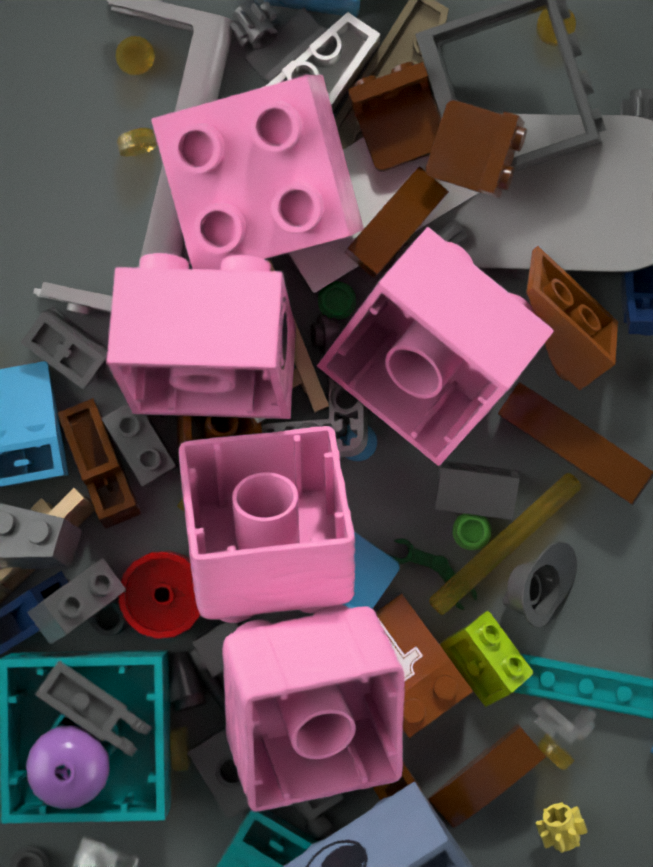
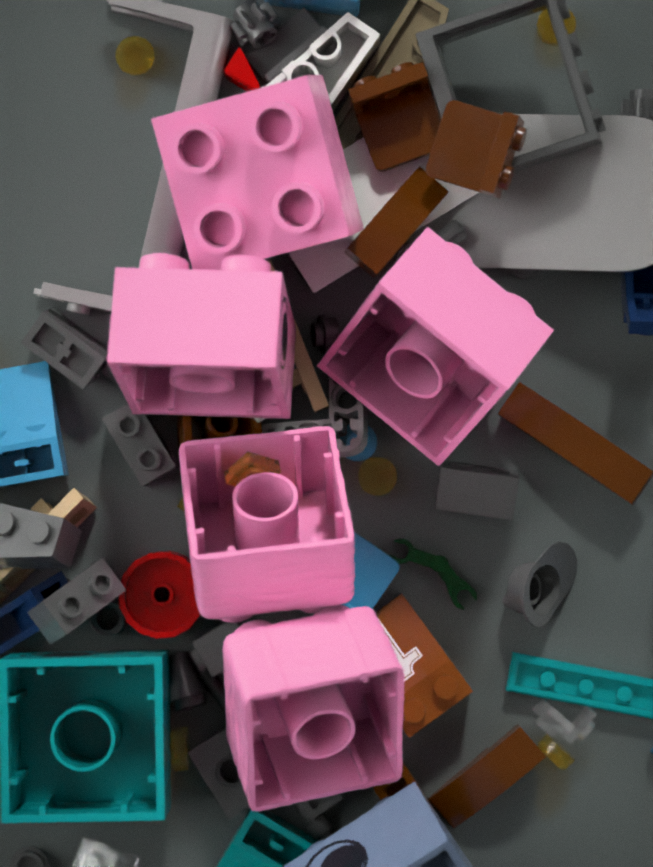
medium lavender cylinder [26,725,110,809] -> none
dark grey hinge [35,660,152,756] -> none
reddish brown slope [57,398,142,529] -> none
clear yellow tile [116,128,157,157] -> none
green plate [318,281,356,320] -> none
clear yellow axle [429,473,581,615] -> none
lime bracket [439,611,533,707] -> none
bright green plate [452,513,491,550] -> none
dark orange slope [527,246,618,390] -> none
light yellow gear [536,802,587,853] -> none
none -> red slope [224,47,261,92]
none -> tile [224,452,281,487]
none -> clear yellow plate [358,457,397,496]

